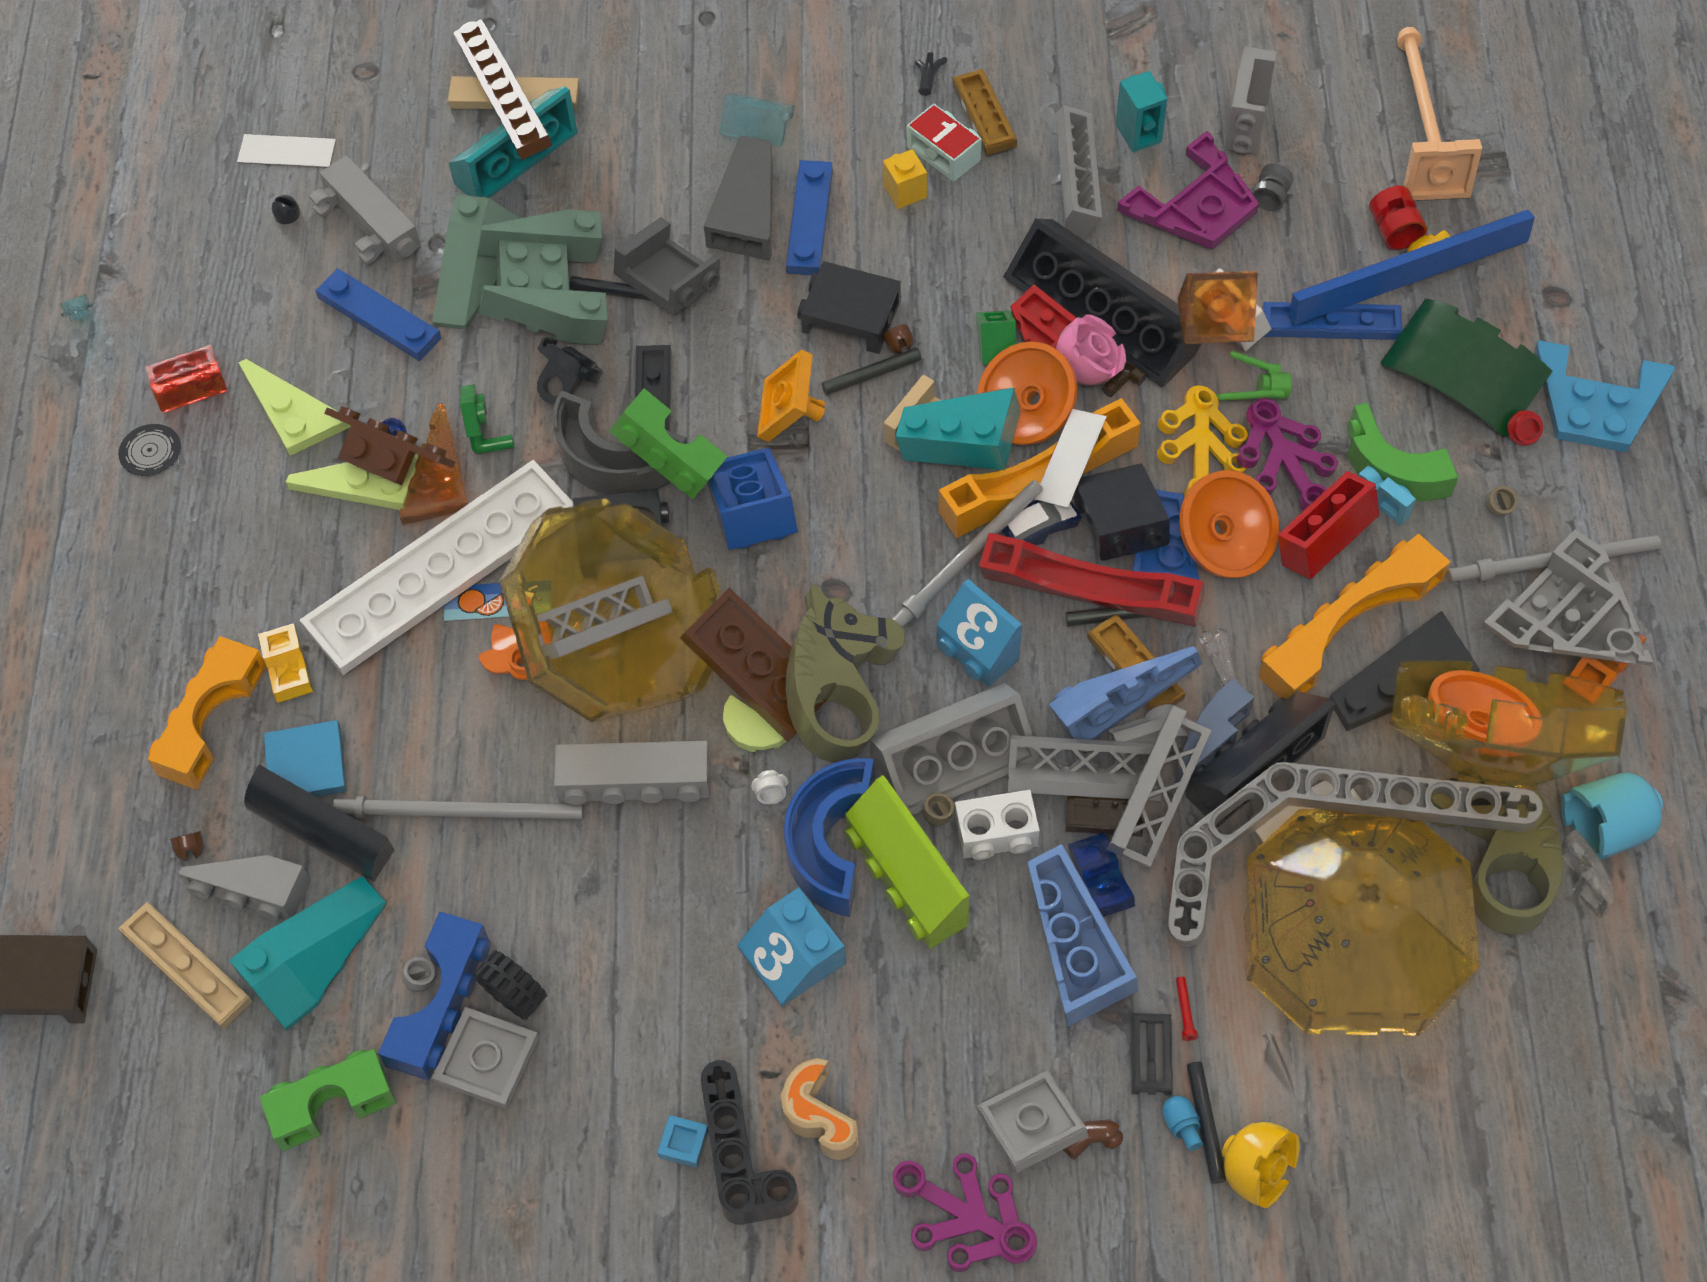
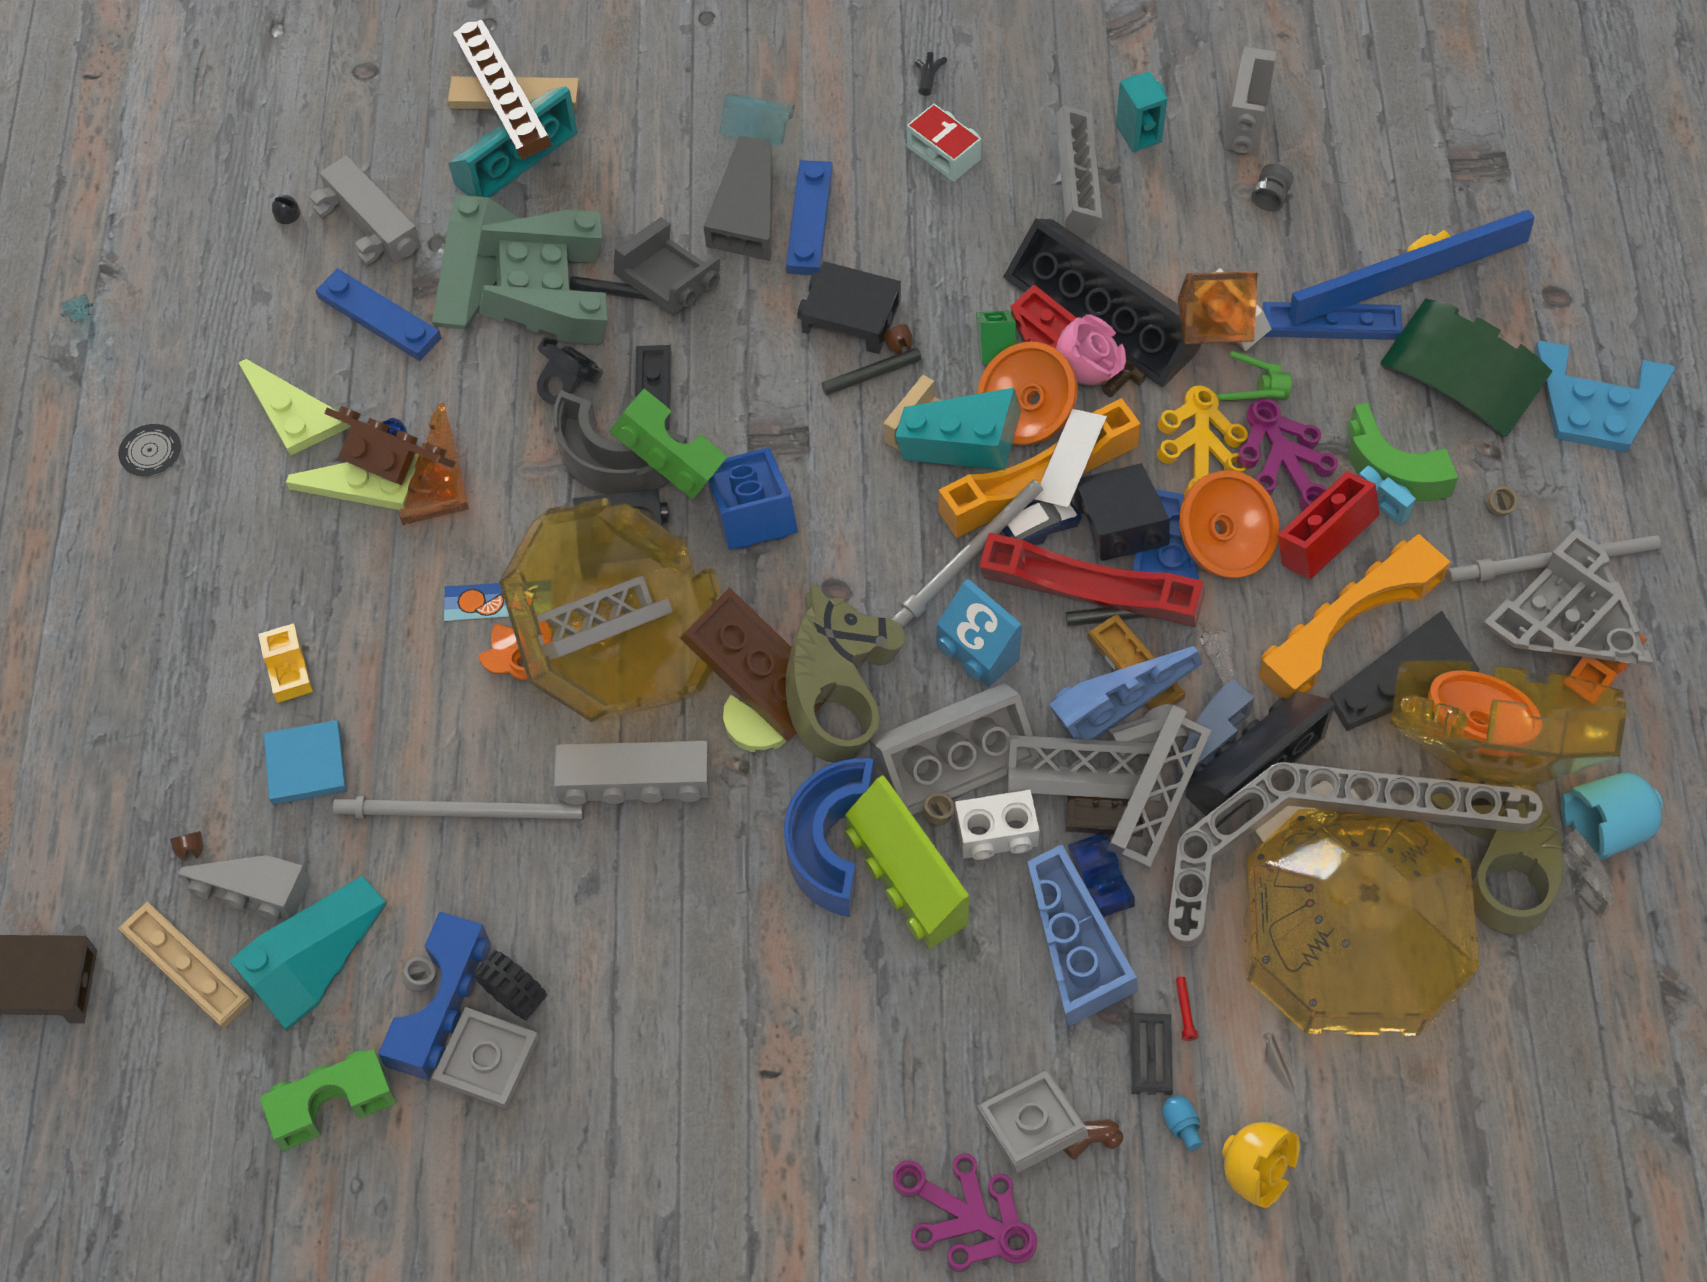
clear red bracket [145,345,227,412] -> none
light orange arch [147,636,267,790] -> none
white sticker [237,134,336,167] -> none
black brick [244,764,395,882] -> none
white plate [300,459,574,675] -> none
green plate [460,384,514,454] -> none
dark azure plate [657,1115,709,1168] -> none
black beam [701,1060,798,1225] -> none
dark azure slope [737,887,846,1007] -> none
white plate [751,770,788,804] -> none
light orange tile [757,349,825,442] -> none
tan animal [781,1058,858,1160] -> none
yellow brick [883,149,927,209] -> none
pearl gold plate [953,69,1017,156] -> none
magenta wing [1117,131,1259,249] -> none
black bar [1186,1062,1226,1184] -> none
red wheel [1369,185,1428,250] -> none
light nougat tile [1397,27,1482,200] -> none
red plate [1507,410,1543,446] -> none

